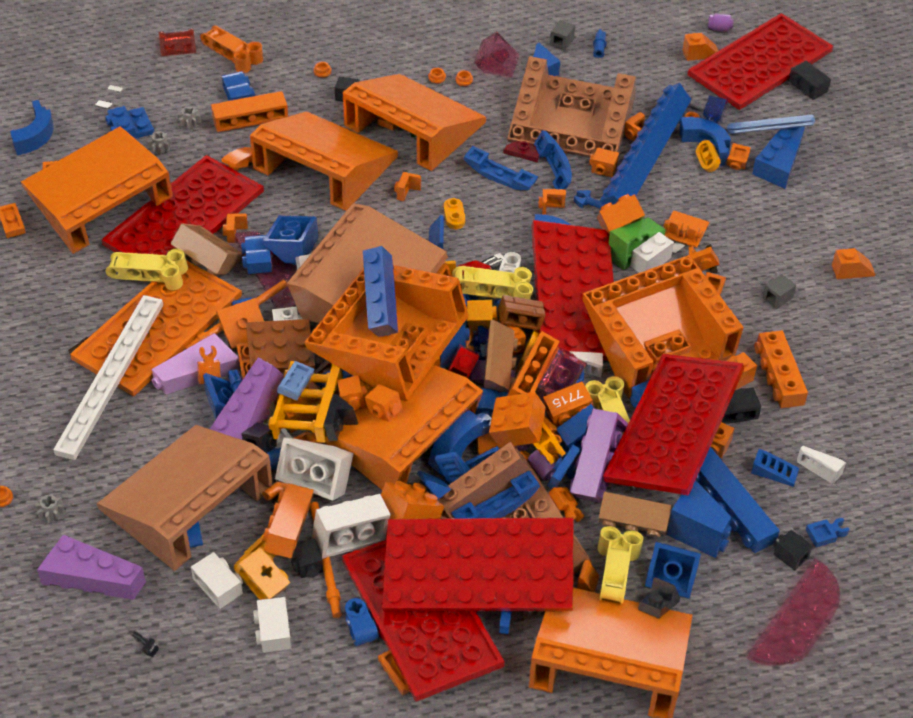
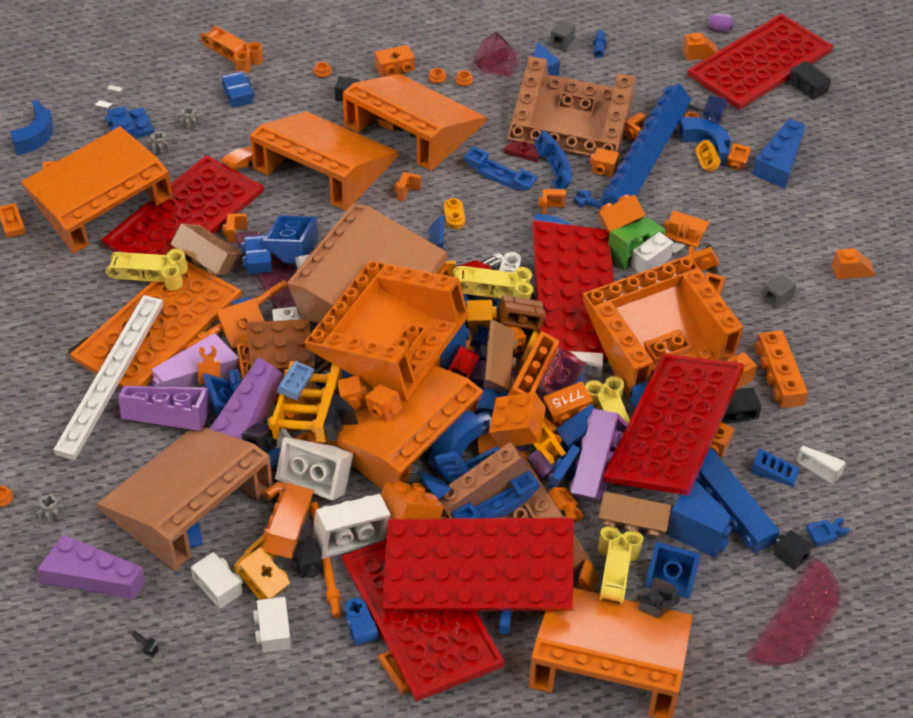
clear red plate [159,28,196,57] -> none
orange brick [211,91,288,132] -> none
blue brick [363,246,398,337] -> none
medium blue axle [727,115,815,134] -> none
none -> medium lavender wedge [118,386,210,431]
none -> orange brick [374,45,415,77]

